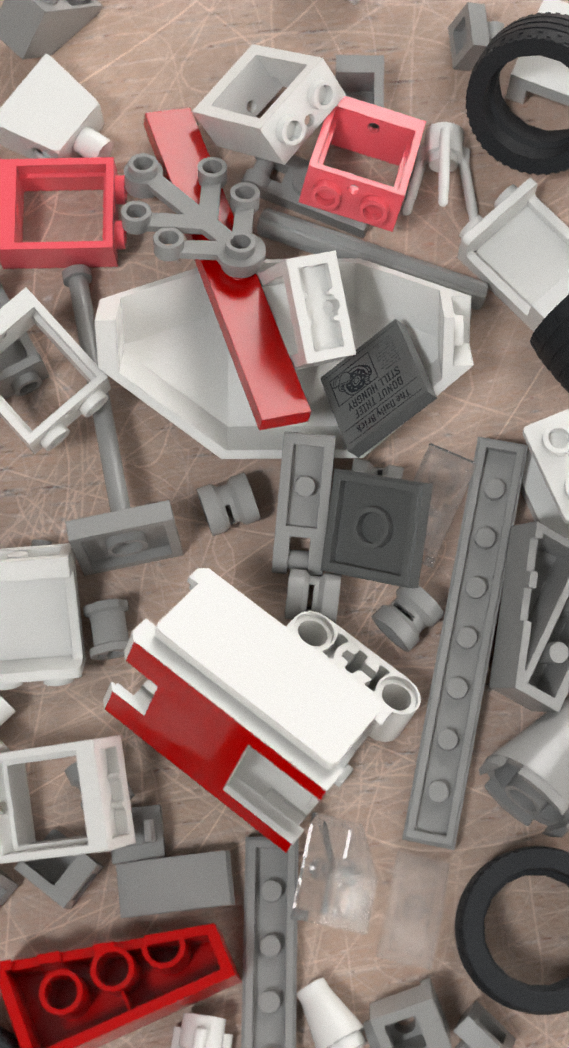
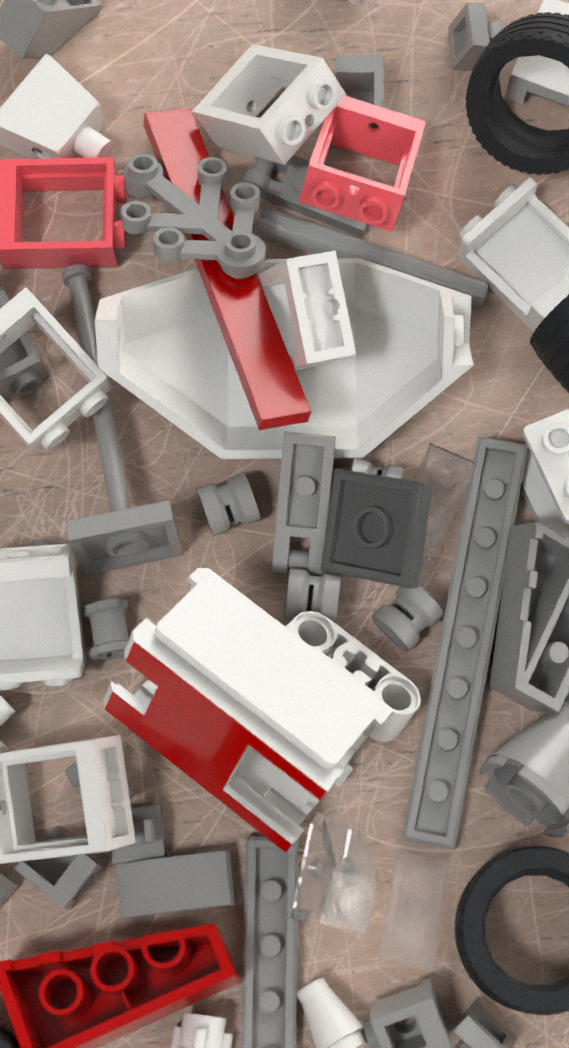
dark grey tile [320,319,437,458] -> none
white plant [402,122,478,221] -> none

